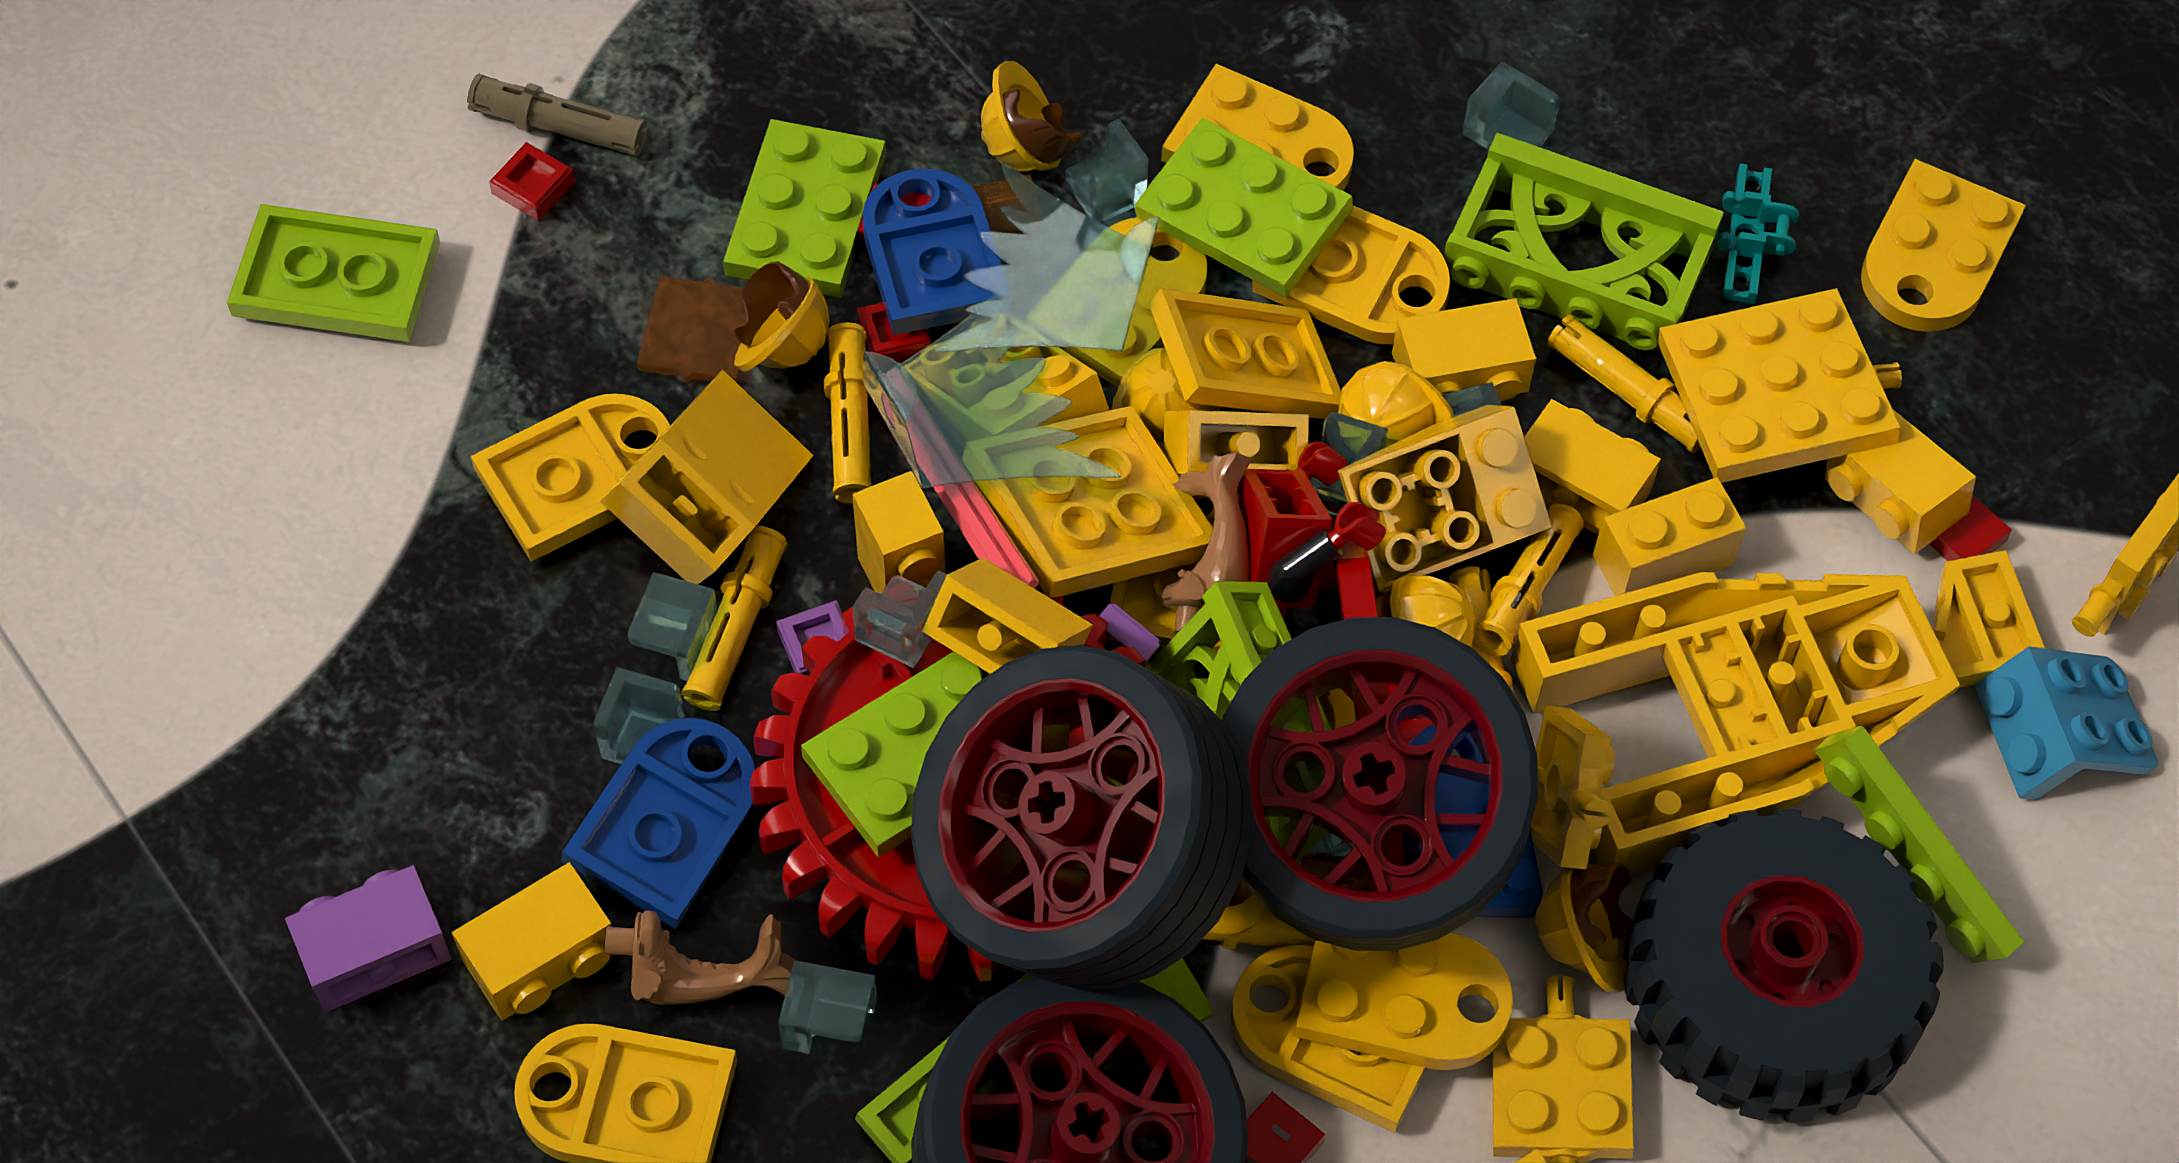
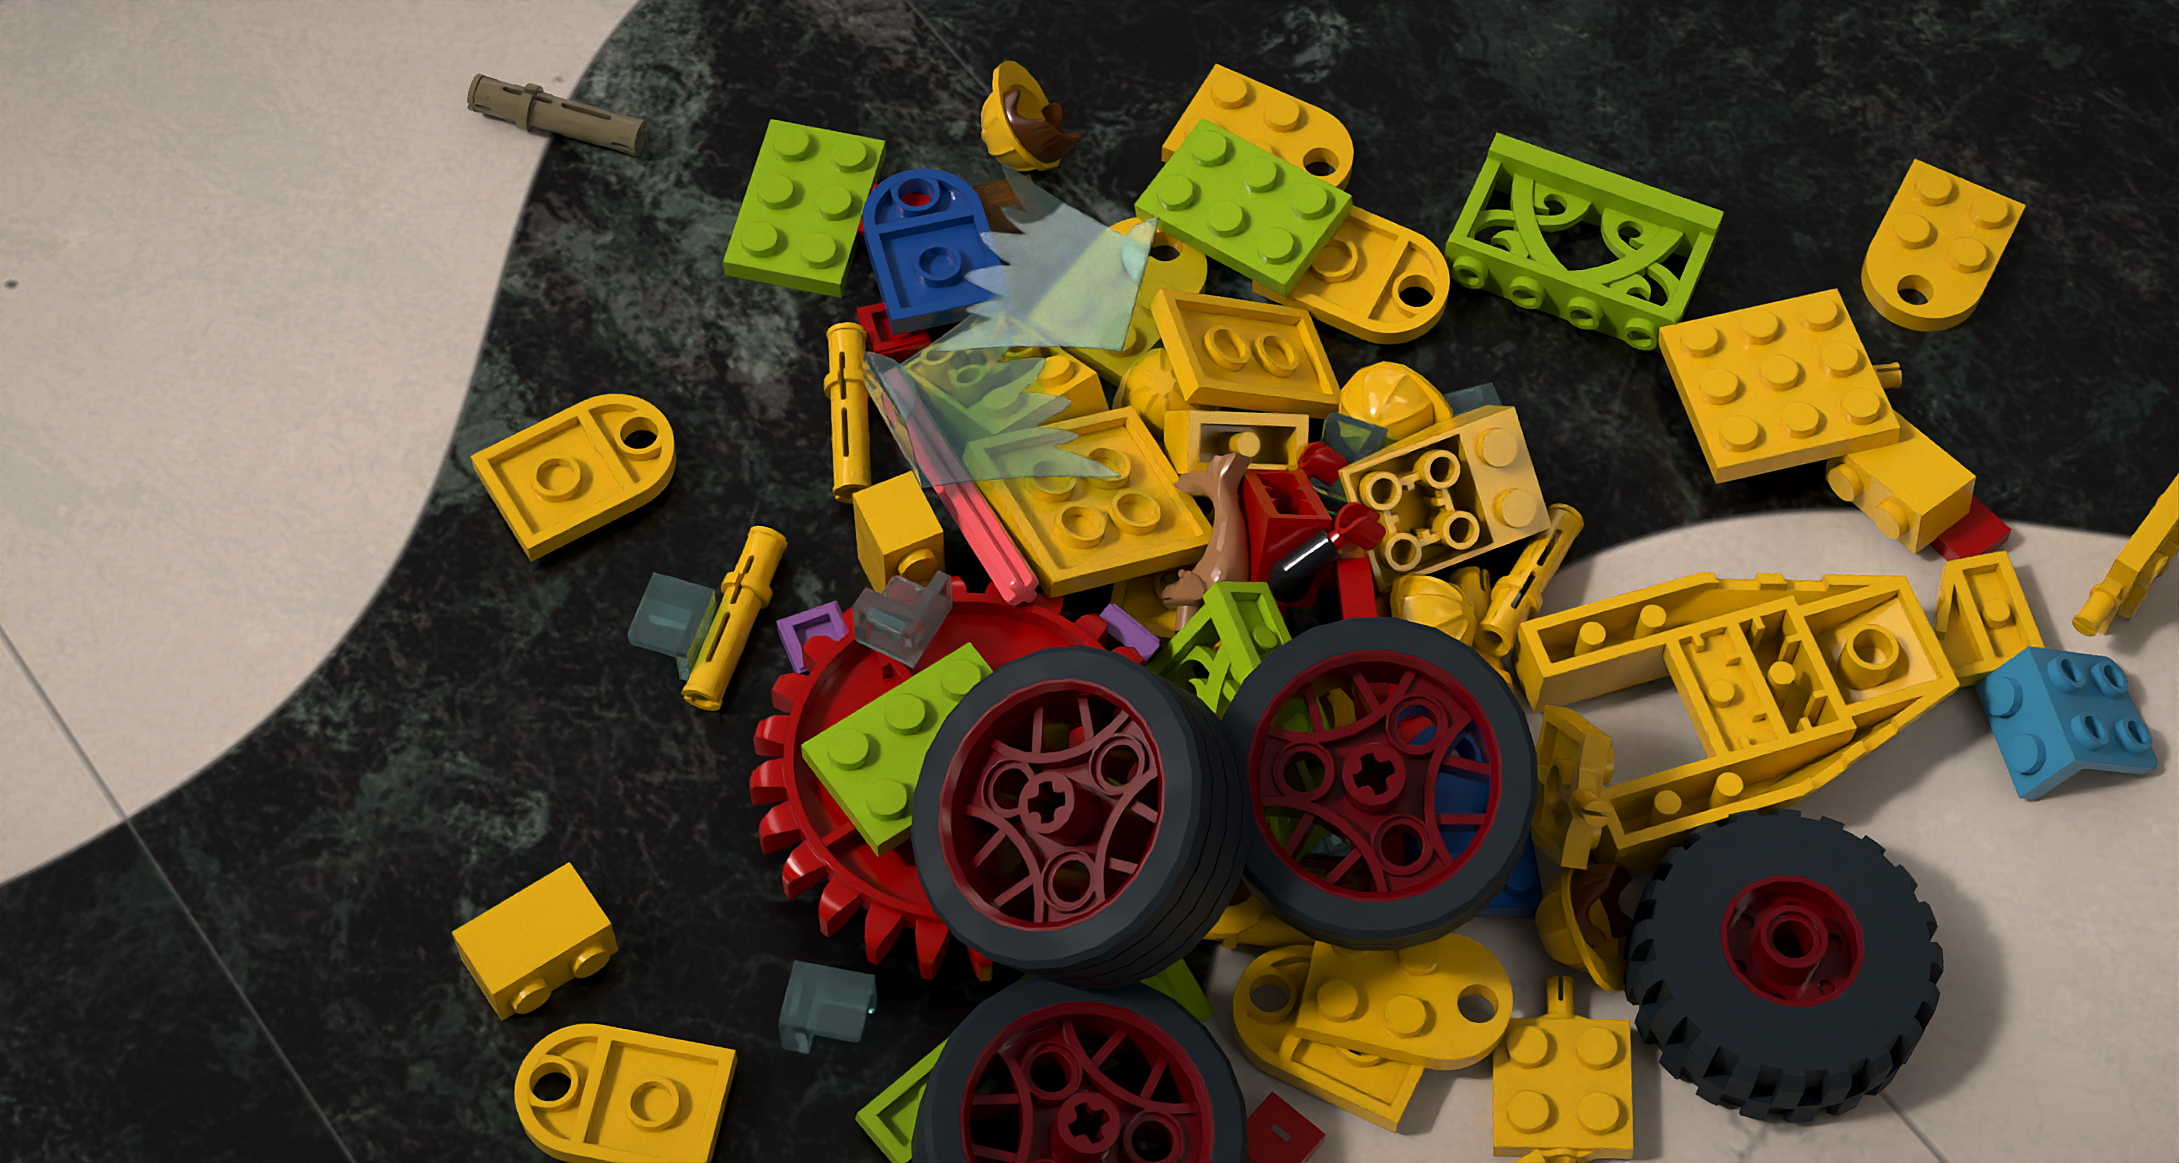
lime plate [227,204,440,342] -> none
medium lavender brick [285,865,452,1013] -> none
red tile [489,142,575,221] -> none
blue plate [561,718,755,929] -> none
clear light blue panel [594,667,685,764] -> none
yellow slope [600,370,814,588] -> none
medium nougat animal [605,910,795,1005] -> none
clear orange piece [637,276,746,383] -> none
piece [733,261,829,372] -> none
yellow brick [922,558,1093,674] -> none
clear light blue panel [1065,119,1148,225] -> none
yellow brick [1392,298,1536,409] -> none
clear light blue panel [1462,61,1560,150] -> none
yellow brick [1524,399,1661,535] -> none
yellow pin [1547,314,1701,453] -> none
yellow brick [1593,477,1746,596] -> none
teal piece [1717,164,1799,304] -> none
lime plate [1813,725,2025,963] -> none

